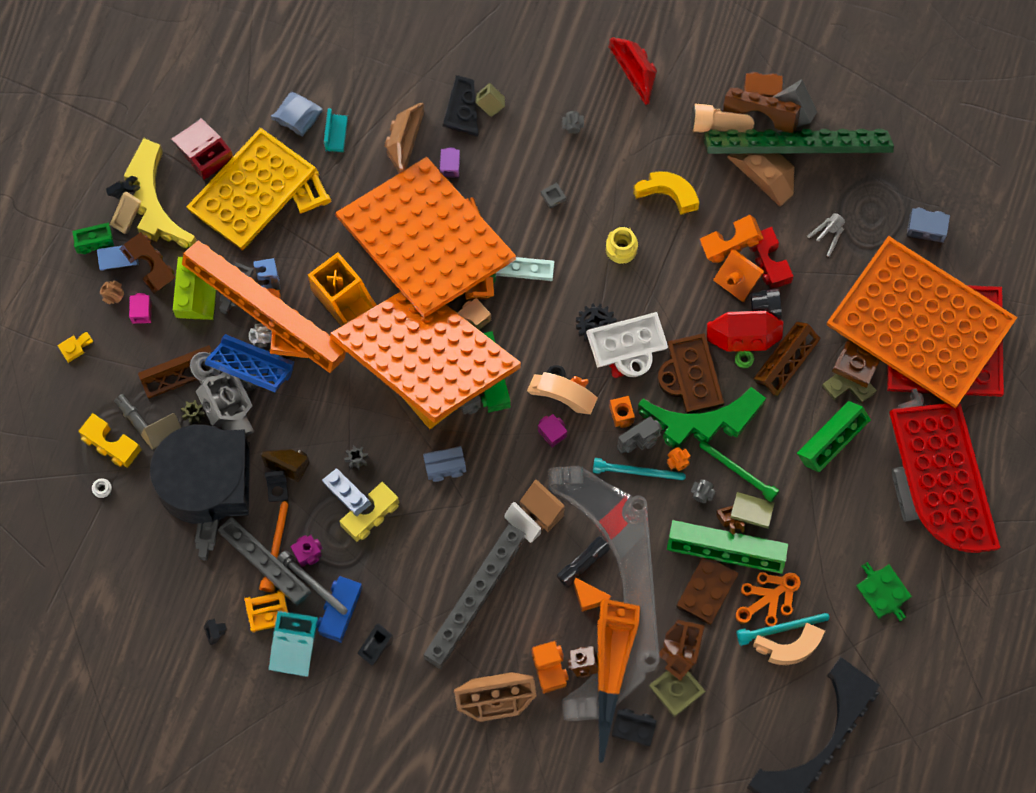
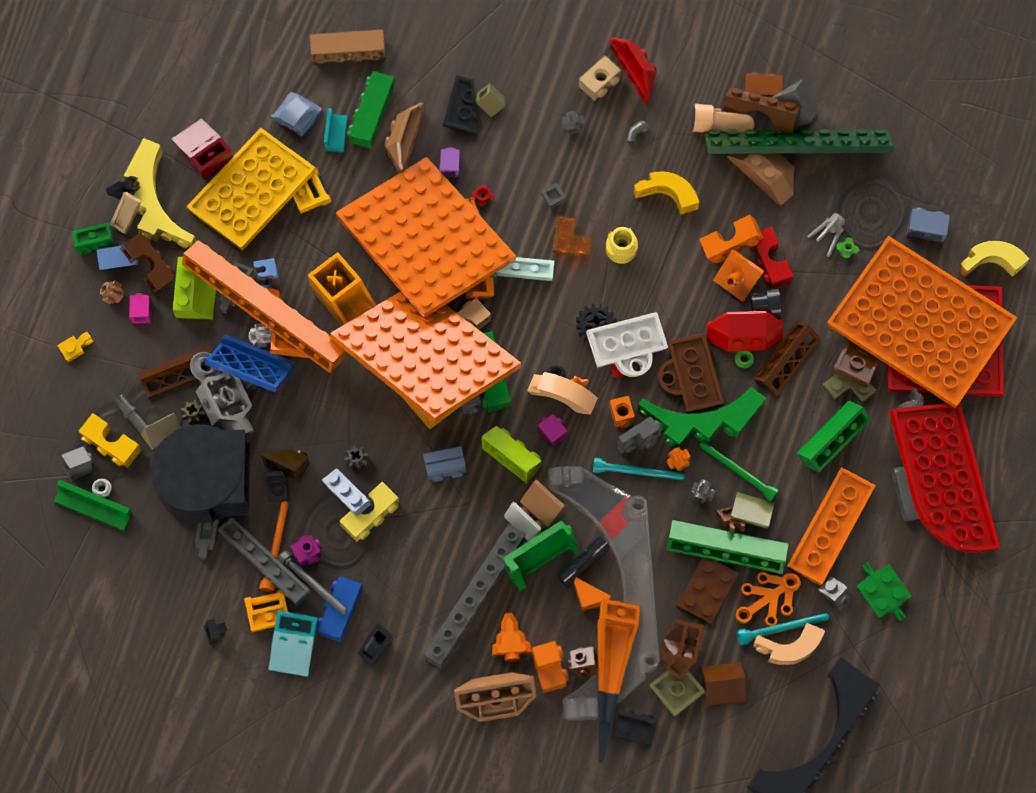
none -> green fence [54,480,133,532]
none -> dark grey brick [62,447,94,480]
none -> medium nougat brick [310,30,385,64]
none -> green brick [347,71,395,149]
none -> red plate [472,185,494,206]
none -> lime slope [482,426,542,484]
none -> orange rock [492,613,532,662]
none -> green panel [502,520,578,592]
none -> clear orange plate [553,216,592,257]
none -> tan brick [579,56,621,101]
none -> dark grey arm [627,121,649,145]
none -> reddish brown slope [701,662,747,707]
none -> orange plate [787,467,876,586]
none -> dark grey bracket [818,576,853,611]
none -> bright green plate [837,238,859,259]
none -> light yellow arch [959,241,1029,278]

